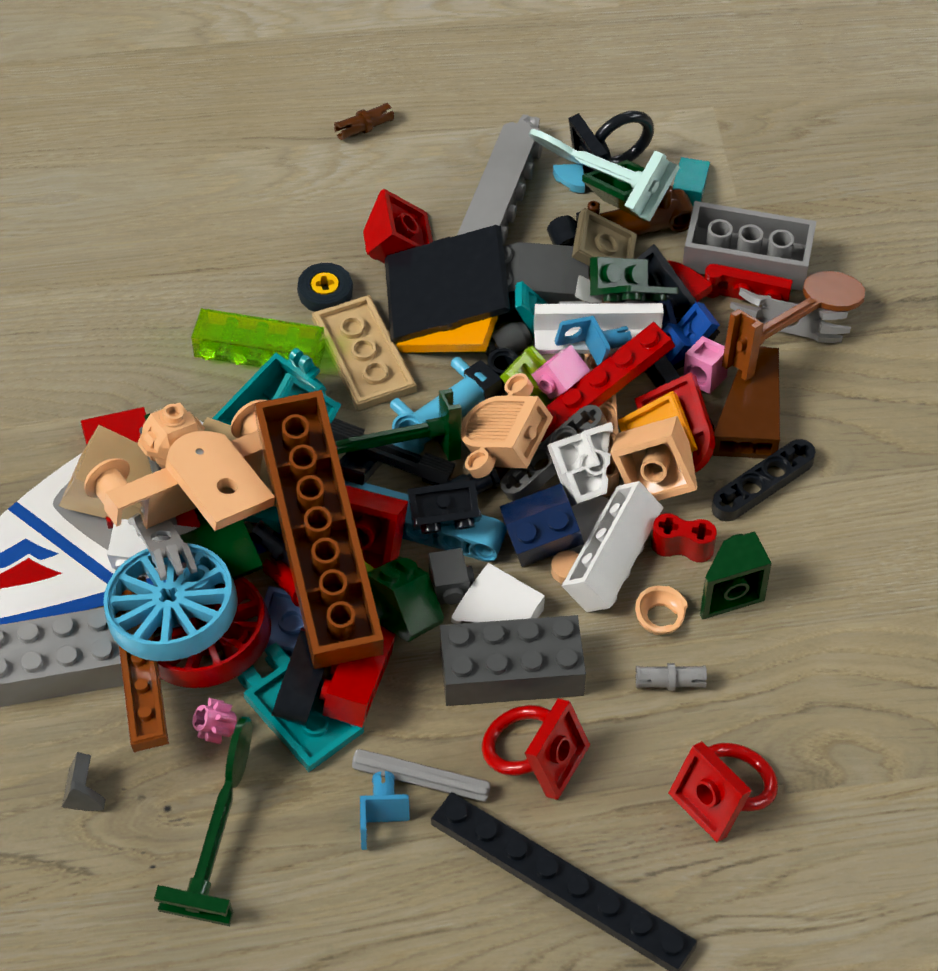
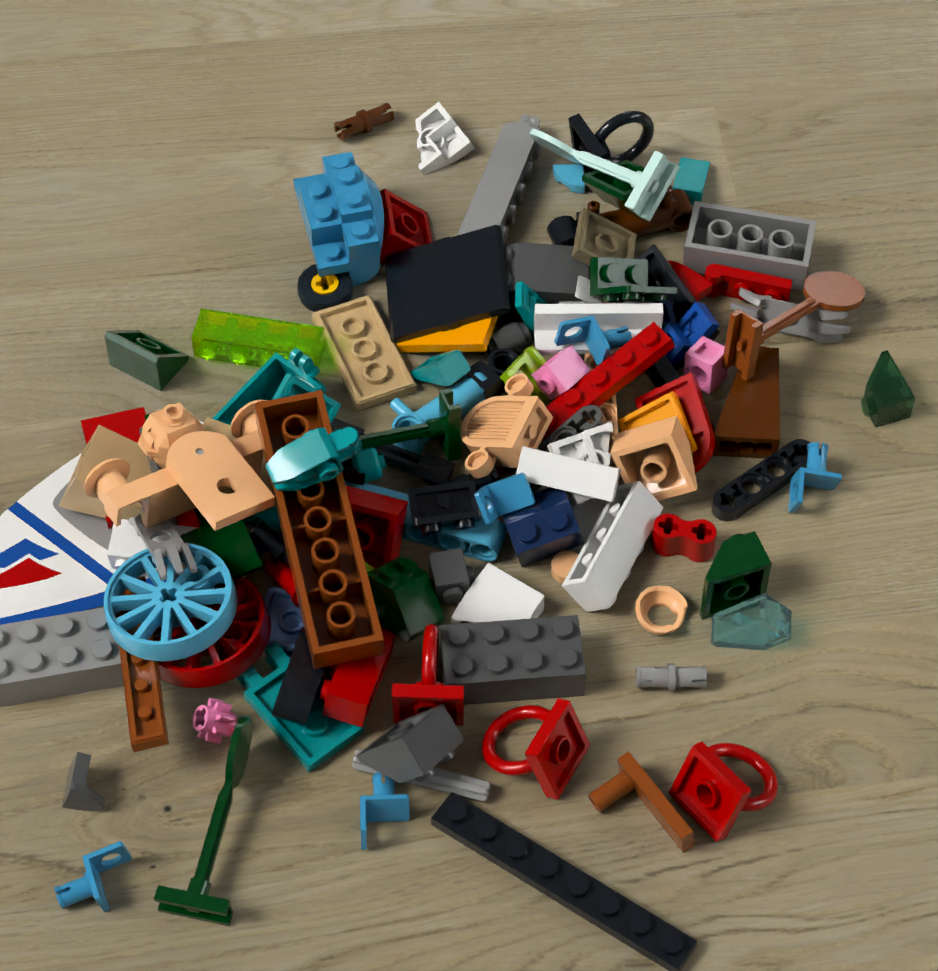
none -> dark azure bracket [54,841,132,912]
none -> dark green slope [105,330,189,391]
none -> teal hinge [265,426,363,491]
none -> dark azure piece [293,152,384,287]
none -> teal piece [351,447,386,482]
none -> dark grey slope [357,704,464,783]
none -> red tile [392,623,464,726]
none -> teal slope [410,349,471,386]
none -> white slope [415,102,475,174]
none -> dark azure bracket [474,473,535,525]
none -> white tile [516,446,621,502]
none -> dark orange piece [588,751,695,853]
none -> clear light blue slope [711,593,792,651]
none -> dark azure bracket [788,442,842,513]
none -> clear green slope [861,350,915,428]

